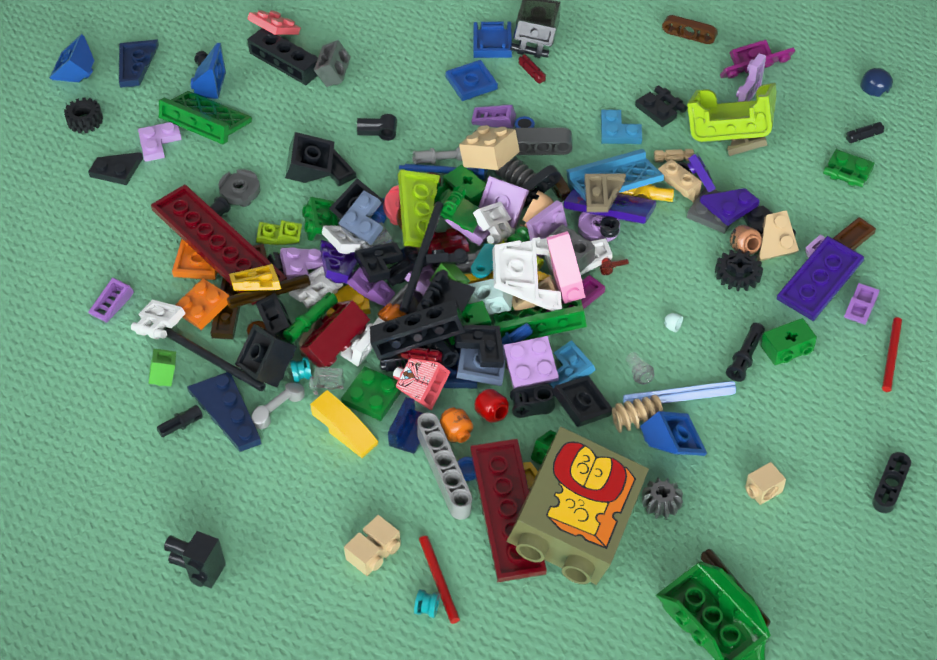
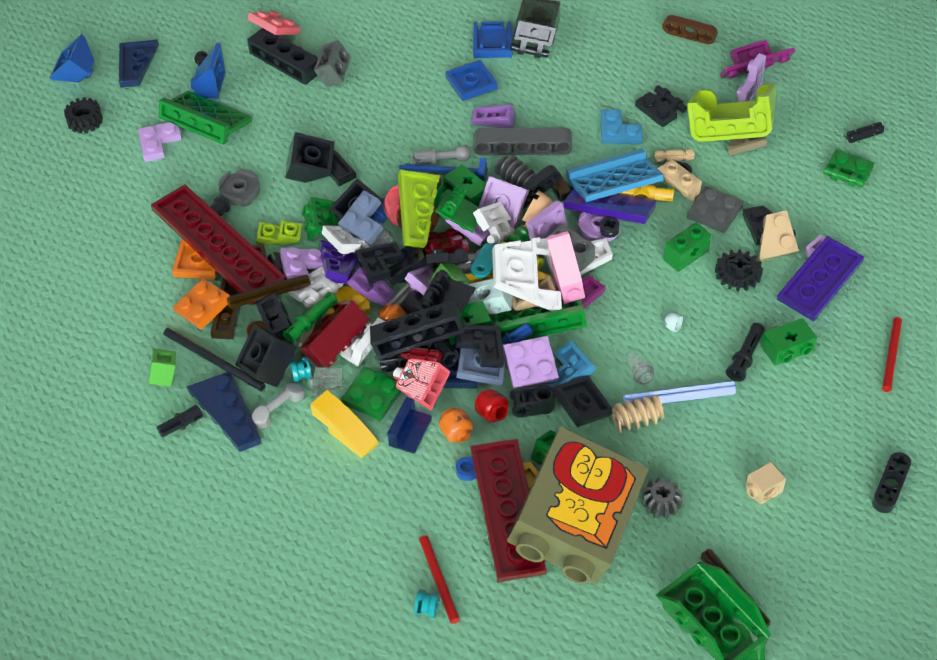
black wing [88,152,143,185] -> none
medium lavender slope [88,277,134,323] -> none
white plate [131,299,185,339] -> none
black brick [164,531,226,589] -> none
yellow wing [229,264,281,291] -> none
tan piece [344,515,401,576] -> none
black piece [357,114,397,141] -> none
black piece [400,202,444,313] -> none
light grey beam [417,412,472,520] -> none
tan brick [459,125,520,170] -> none
tile [515,116,535,128] -> none
dark red axle [518,55,546,84] -> none
dark tan wing [584,174,626,212] -> none
clear red hand [600,258,629,275] -> none
blue slope [640,411,707,456] -> none
dark purple wing [687,153,716,192] -> none
dark purple wing [700,188,760,226] -> none
nougat head [730,225,762,255] -> none
reddish brown tile [832,217,876,250] -> none
medium lavender slope [844,283,880,325] -> none
dark blue hair [860,68,893,97] -> none
none -> green brick [663,222,711,272]

